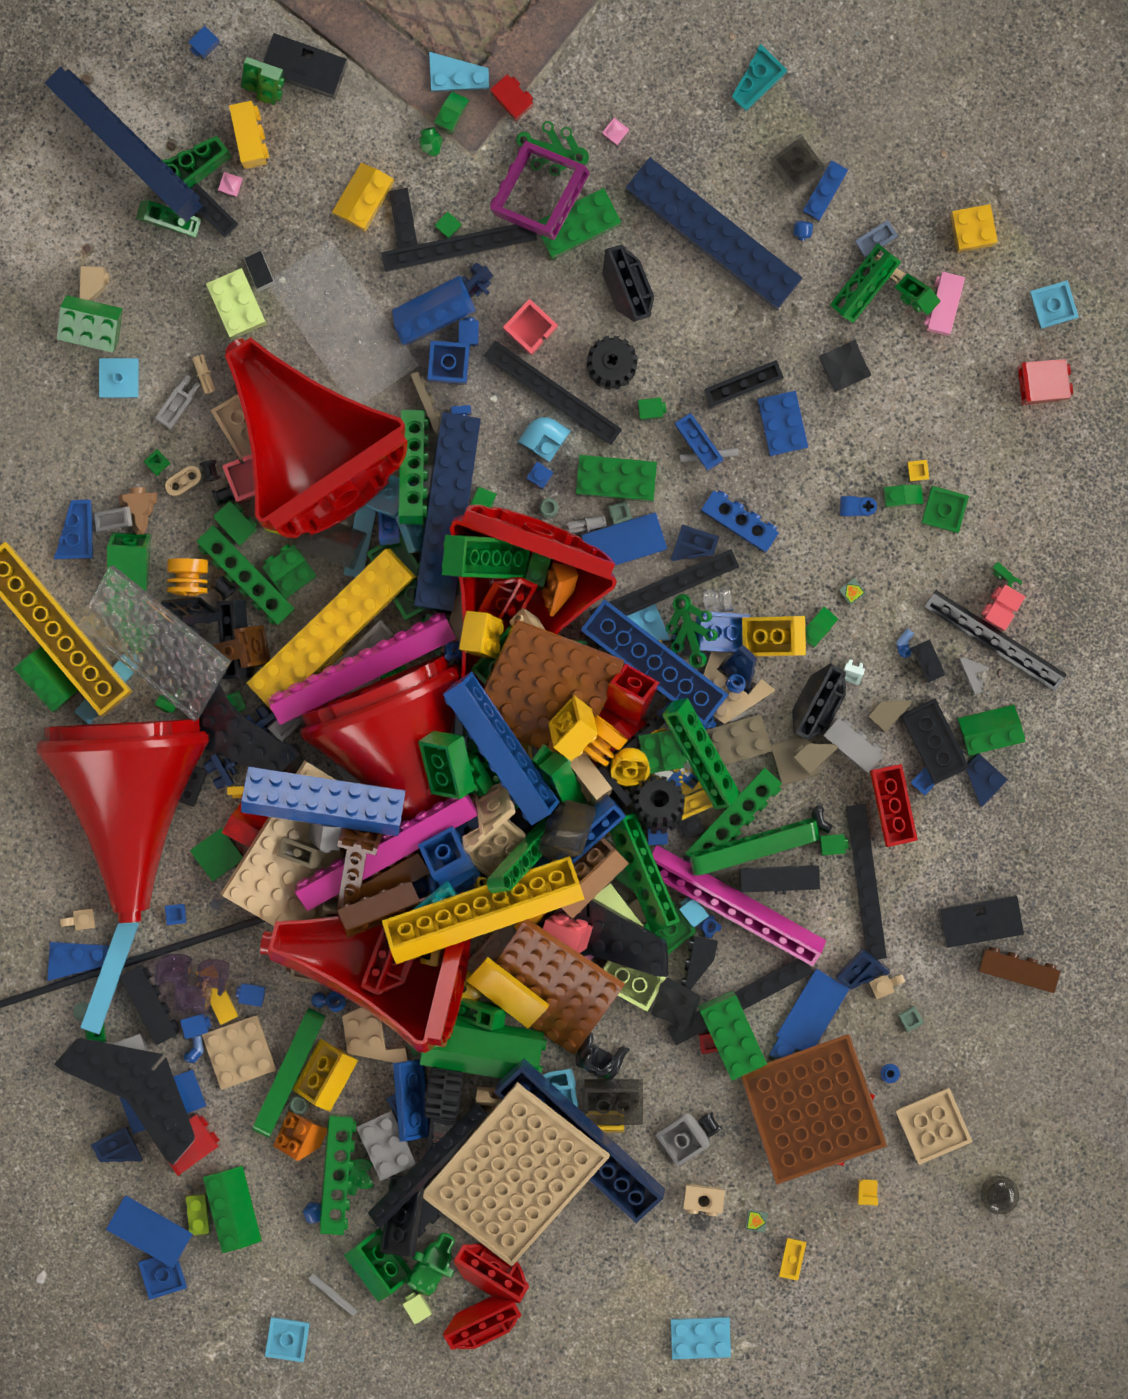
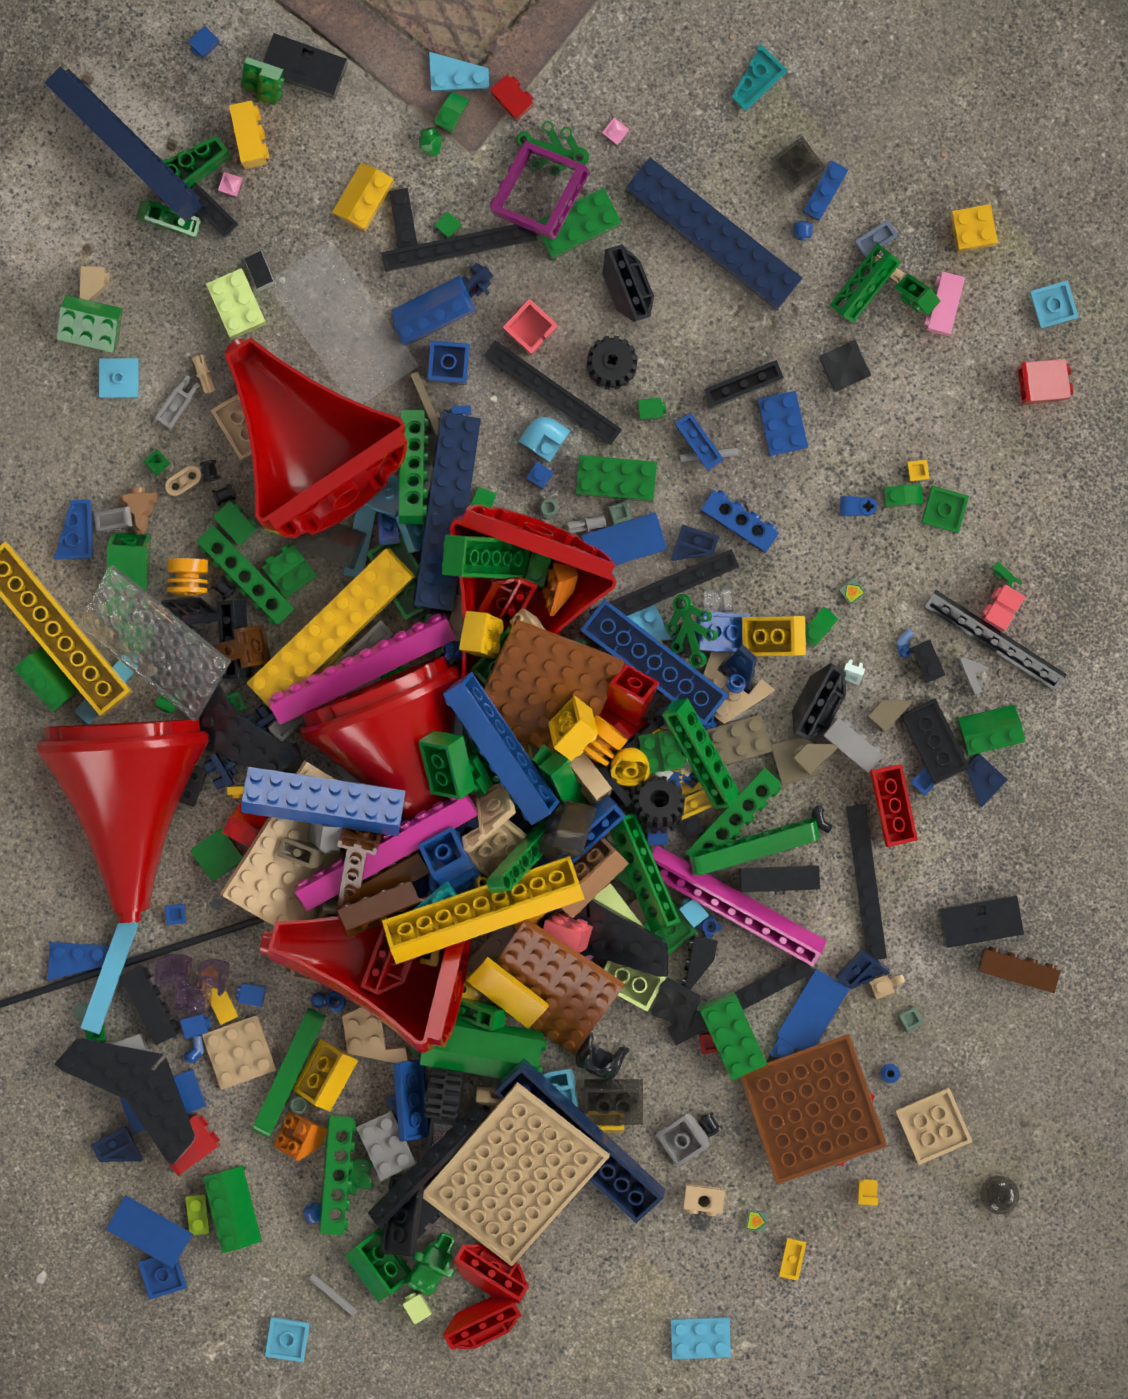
tan plate [60,908,96,930] -> none
coral piece [222,454,255,504] -> none
blue brick [459,317,479,346] -> none
green brick [820,834,849,856] -> none

